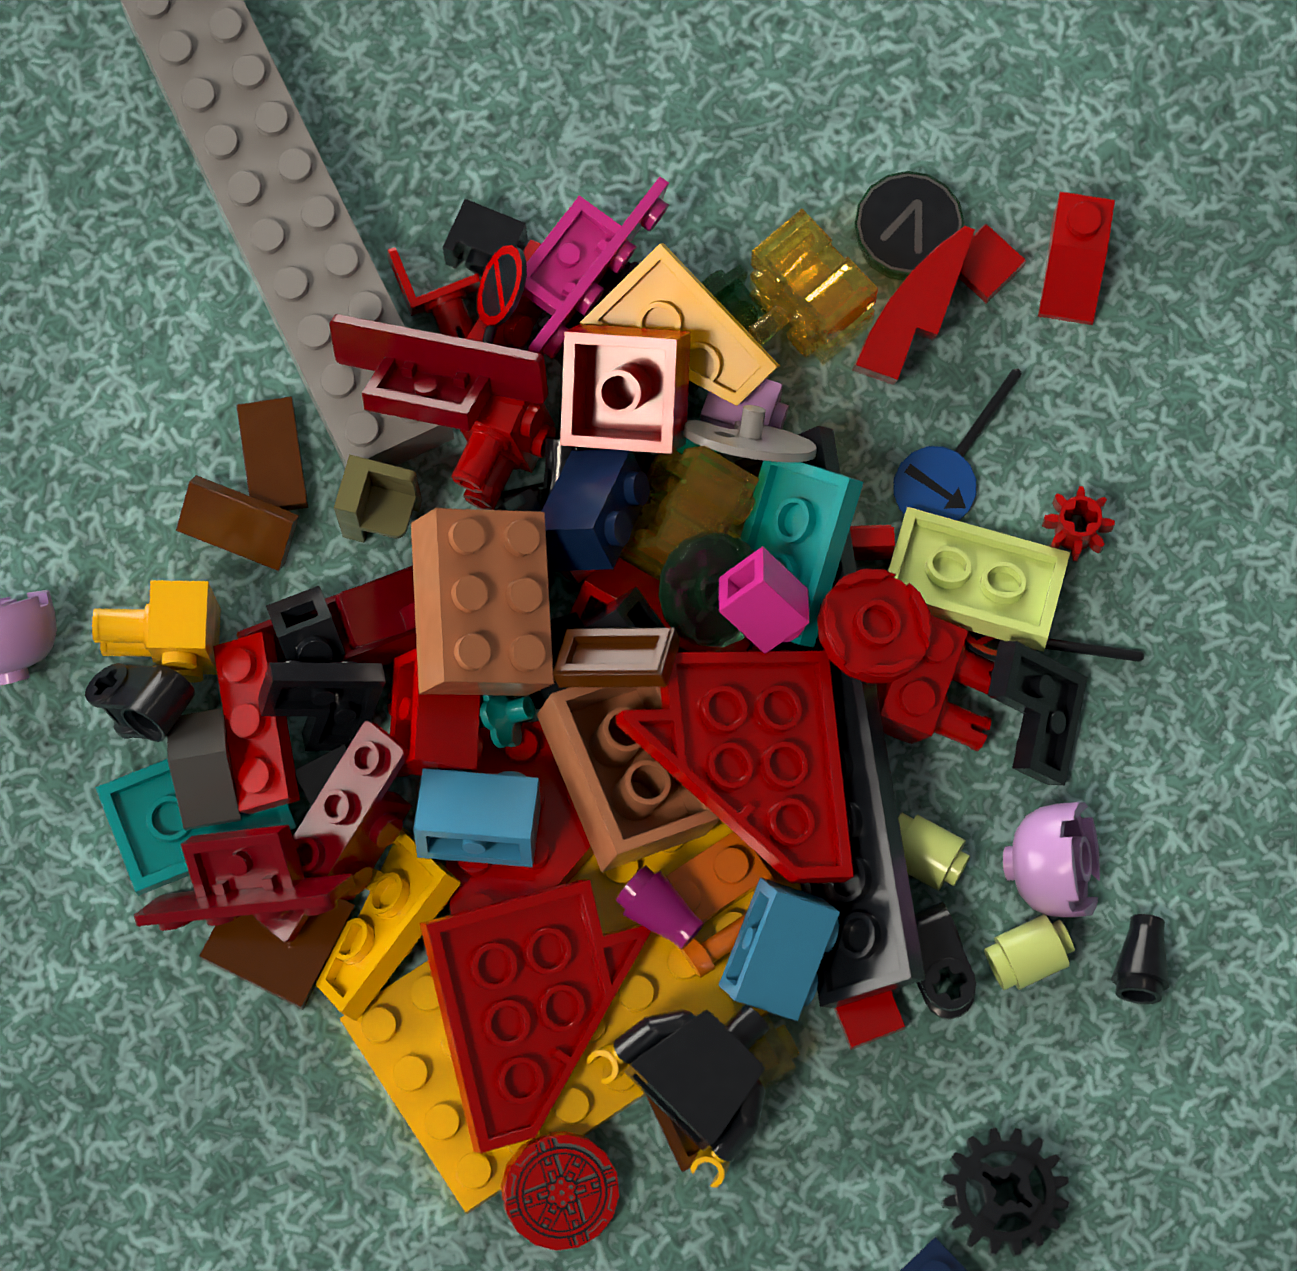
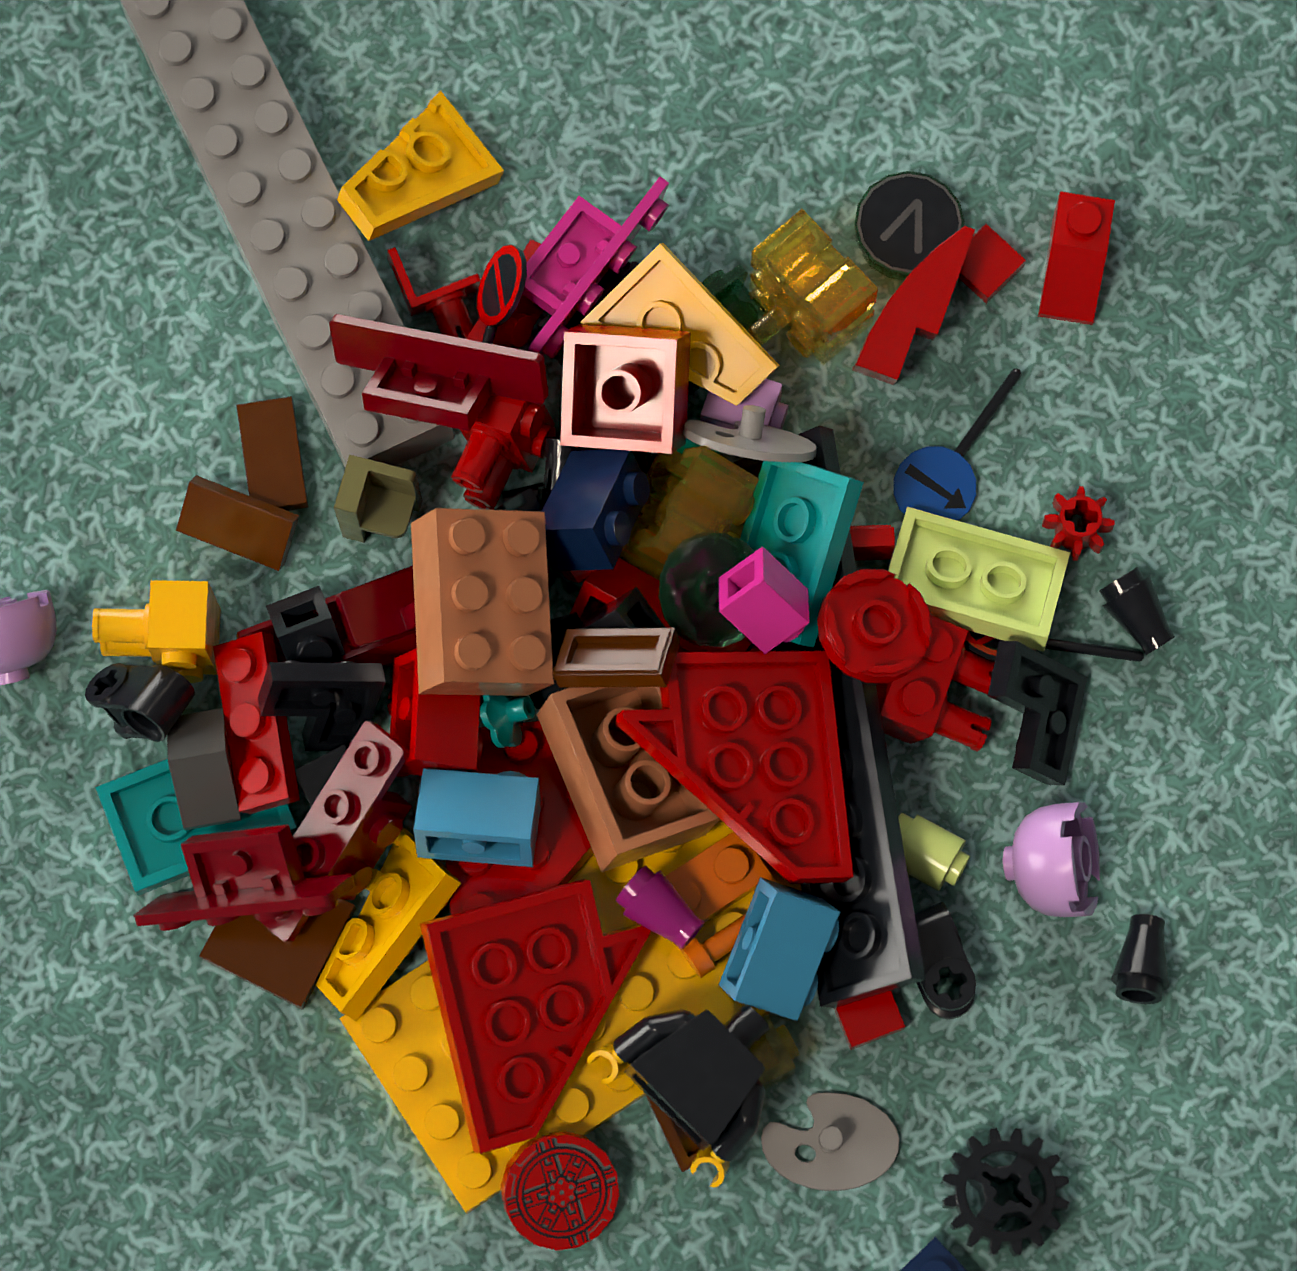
black brick [443,199,528,276] -> none
yellowish green brick [984,914,1075,991] -> none
none -> yellow wing [337,90,504,241]
none -> light grey piece [761,1093,899,1191]
none -> black cone [1099,567,1175,655]

